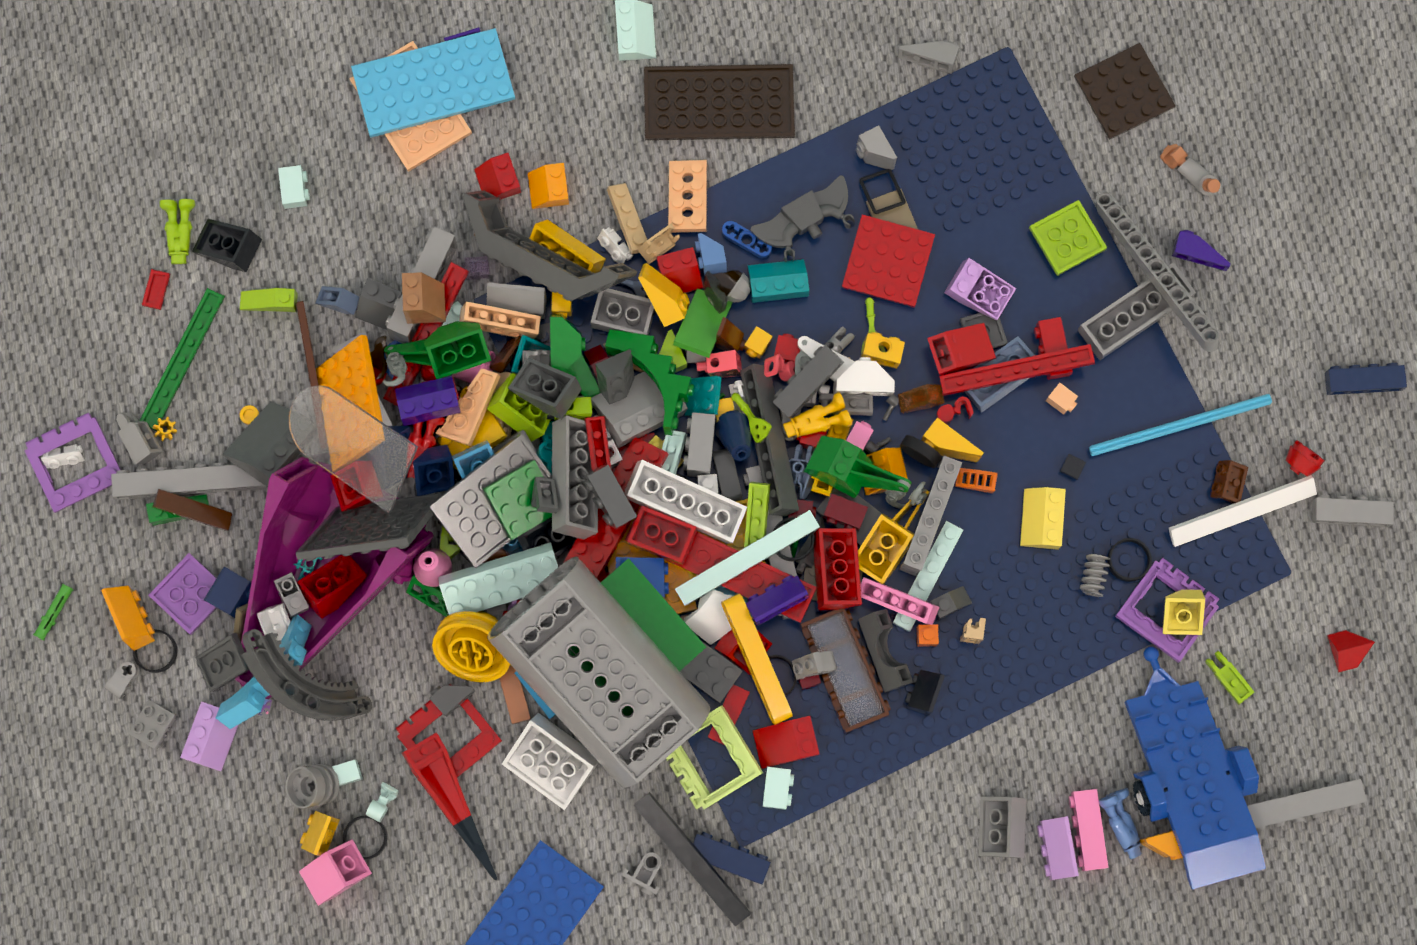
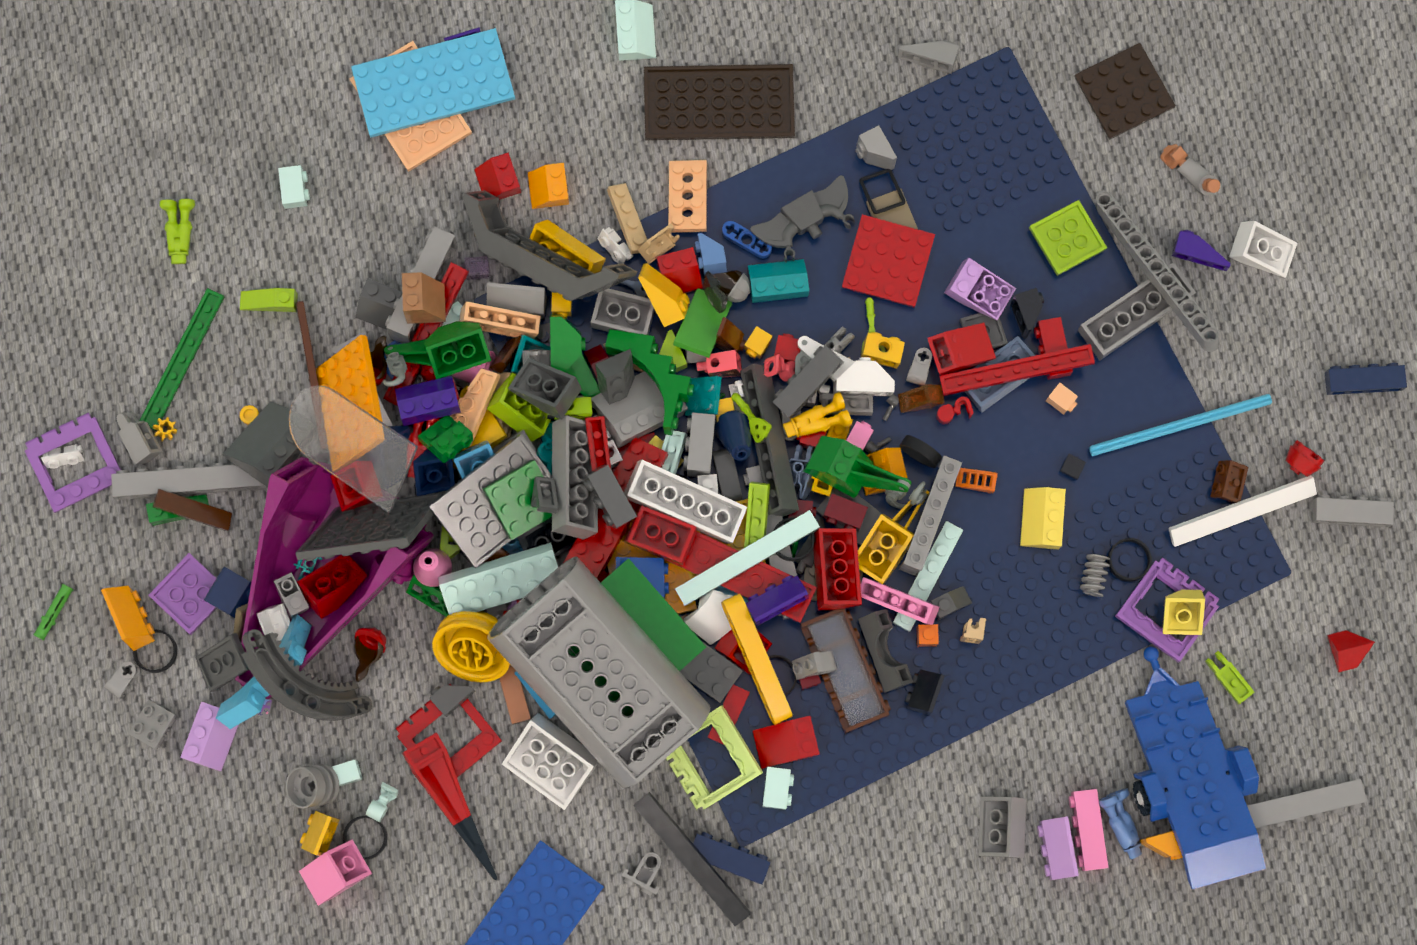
red tile [142,269,171,310] -> none
black slope [192,219,262,272] -> none
sand blue slope [315,286,359,315] -> none
yellow slope [921,418,984,463] -> none
none -> piece [354,627,386,682]
none -> green plate [418,416,473,463]
none -> light grey piece [906,348,932,386]
none -> black slope [1010,288,1044,339]
none -> white slope [1229,221,1297,278]

